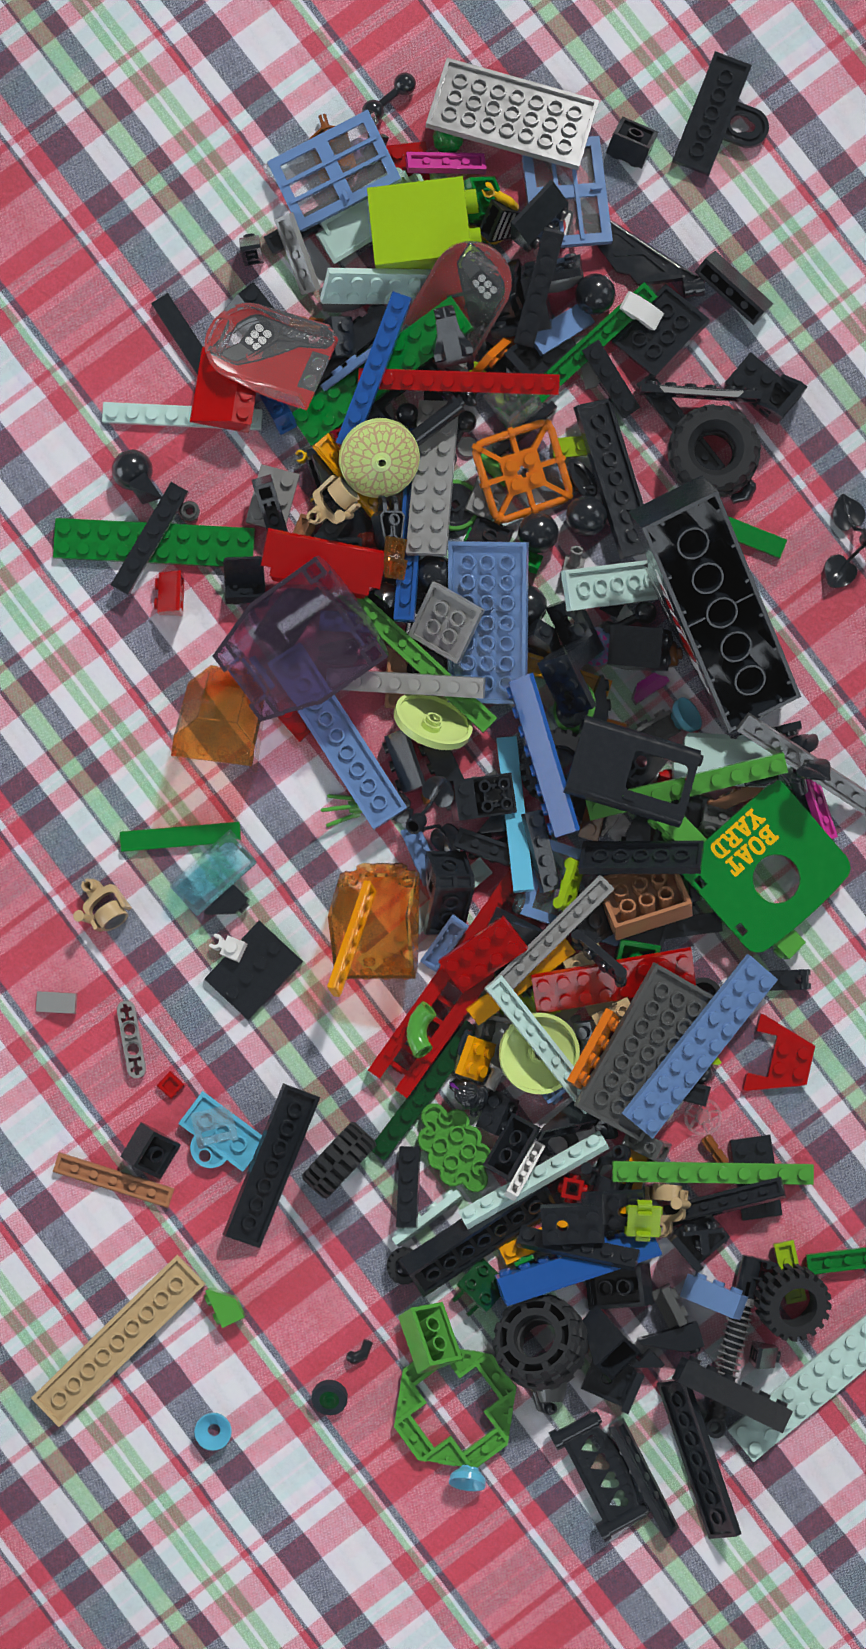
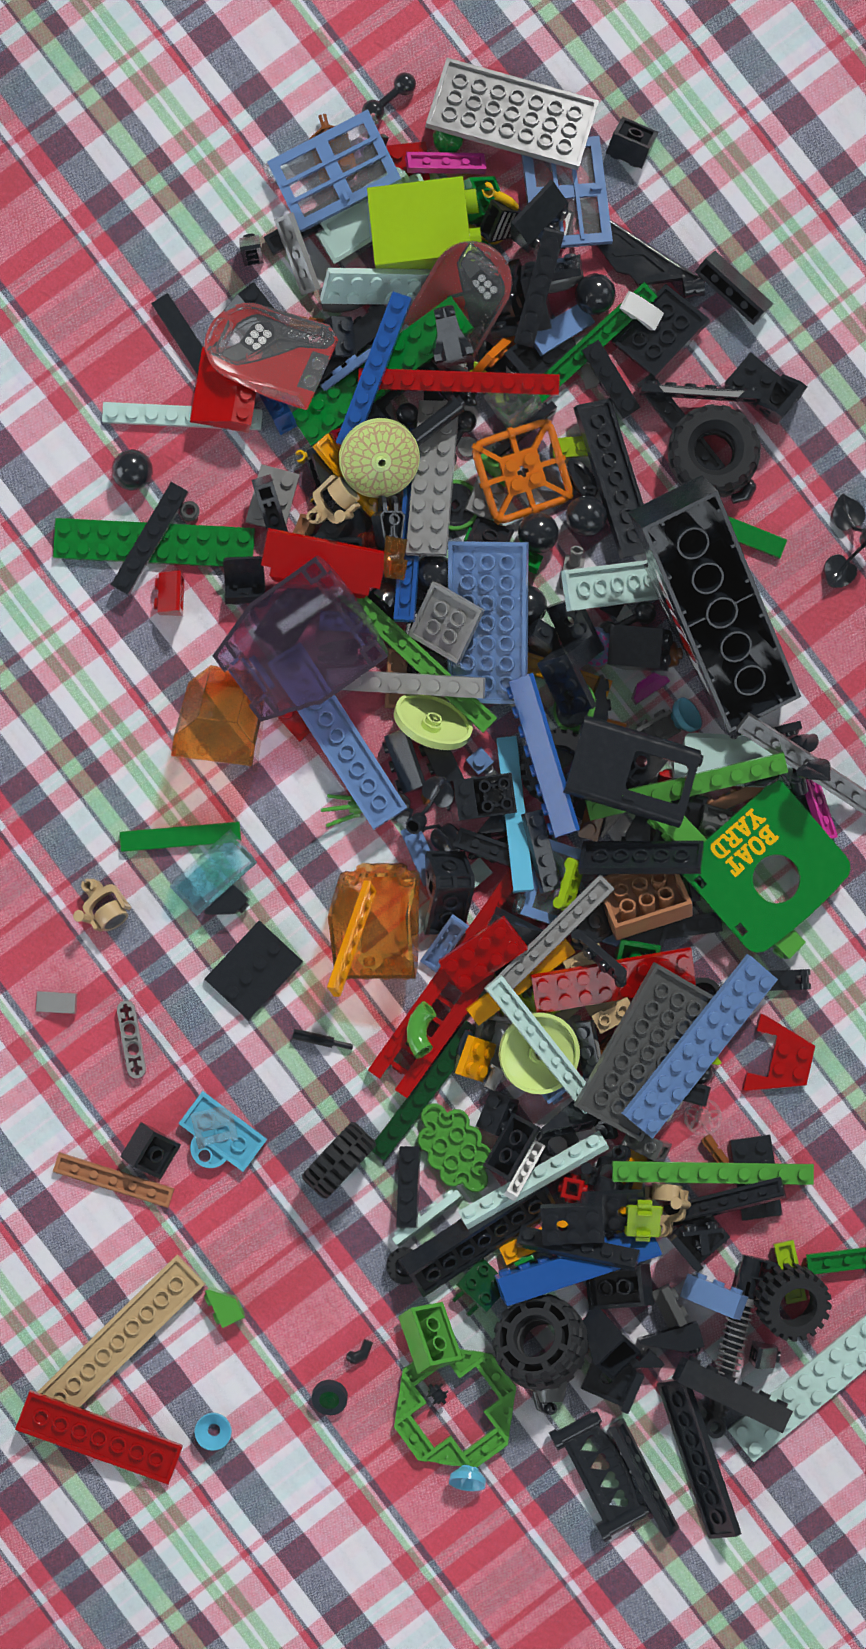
black slope [128,472,162,505] -> none
red tile [156,1071,185,1099] -> none
white plate [209,934,247,962] -> none
black plate [222,1083,320,1248] -> none
black hair [449,1078,488,1118] -> none
orange plate [567,1008,620,1090] -> none
black plate [672,51,769,176] -> none
none -> red plate [15,1390,183,1485]
none -> black axle [292,1028,353,1050]
none -> black wheel [426,1383,448,1405]
none -> medium blue plate [466,747,494,775]

